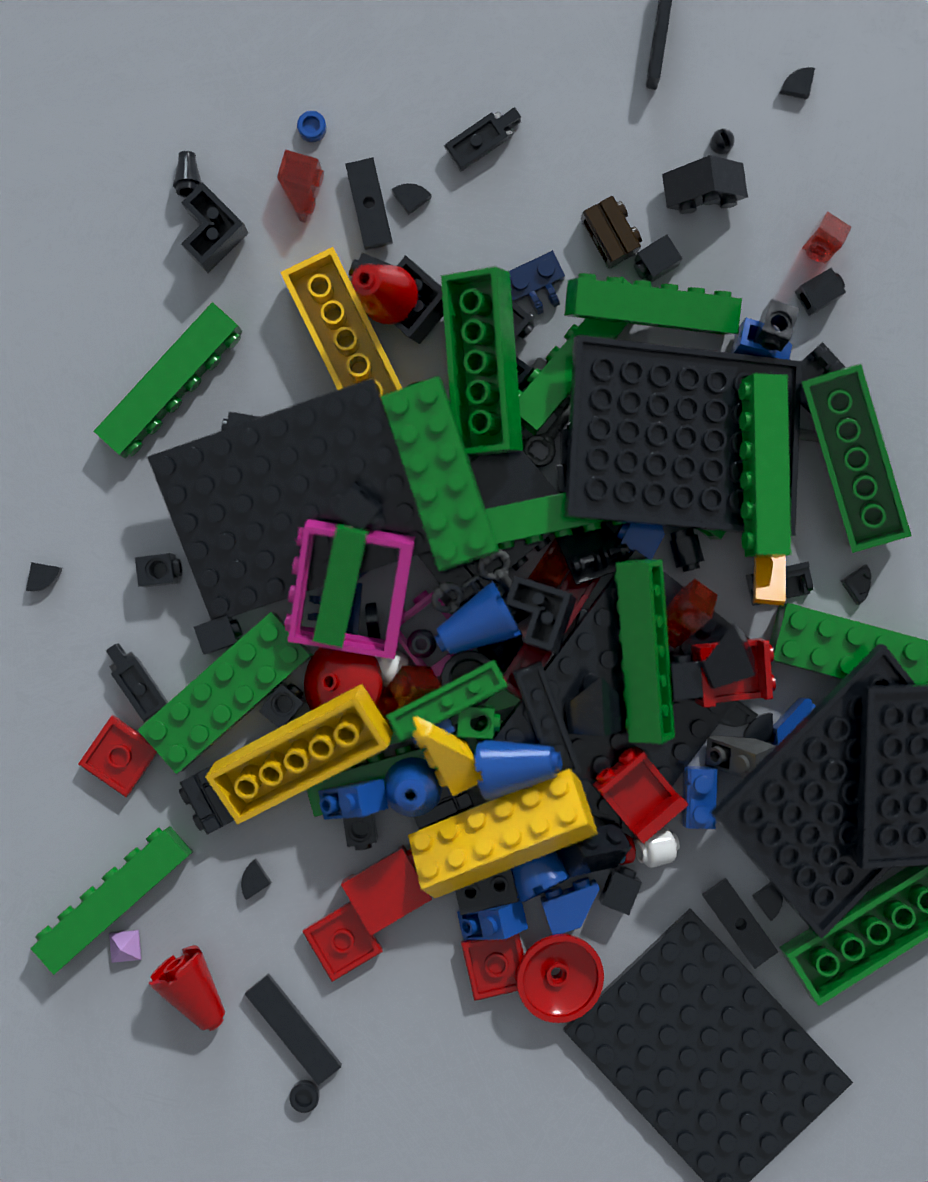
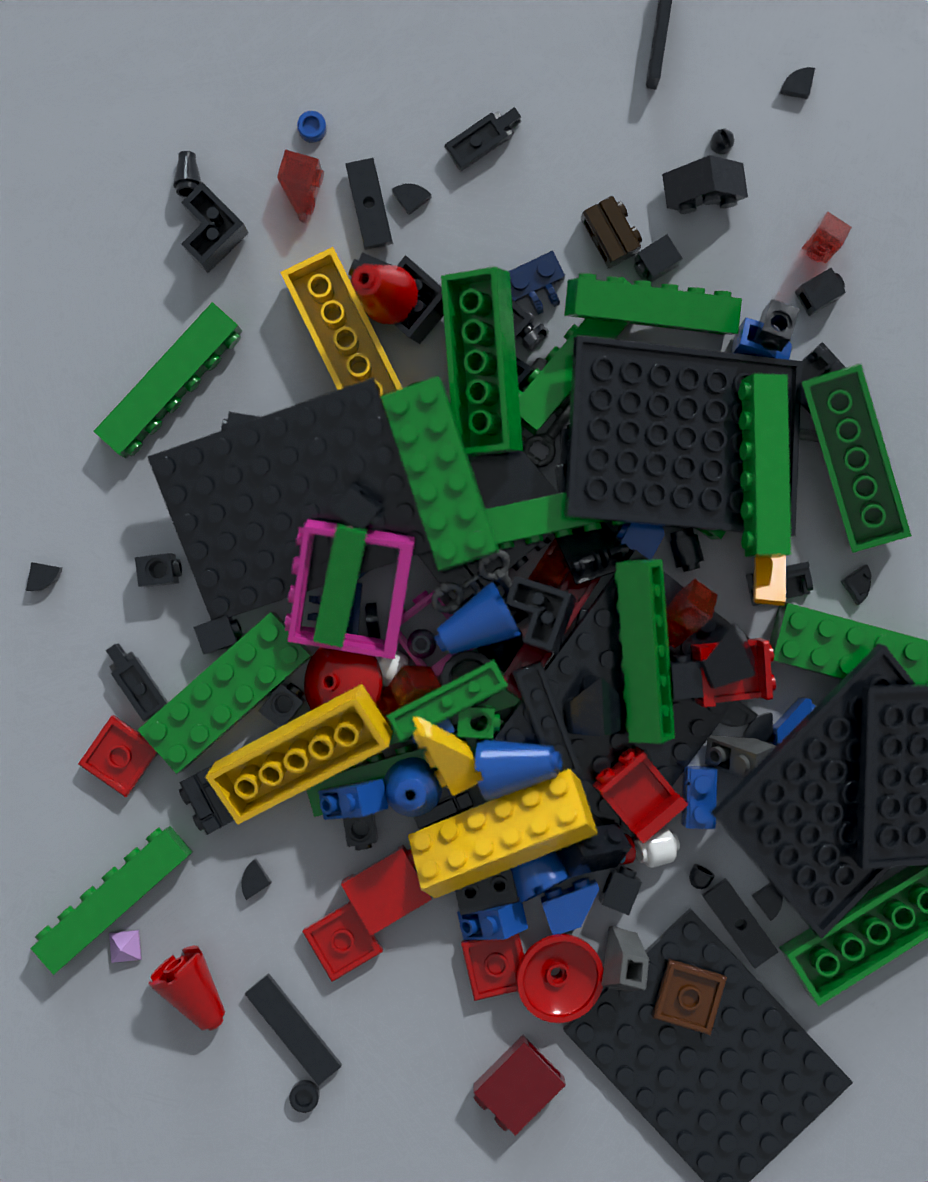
none -> dark red brick [473,1035,566,1136]
none -> black tile [522,324,549,351]
none -> dark grey slope [602,926,649,992]
none -> reddish brown tile [652,959,727,1035]
none -> black hinge [689,864,715,890]

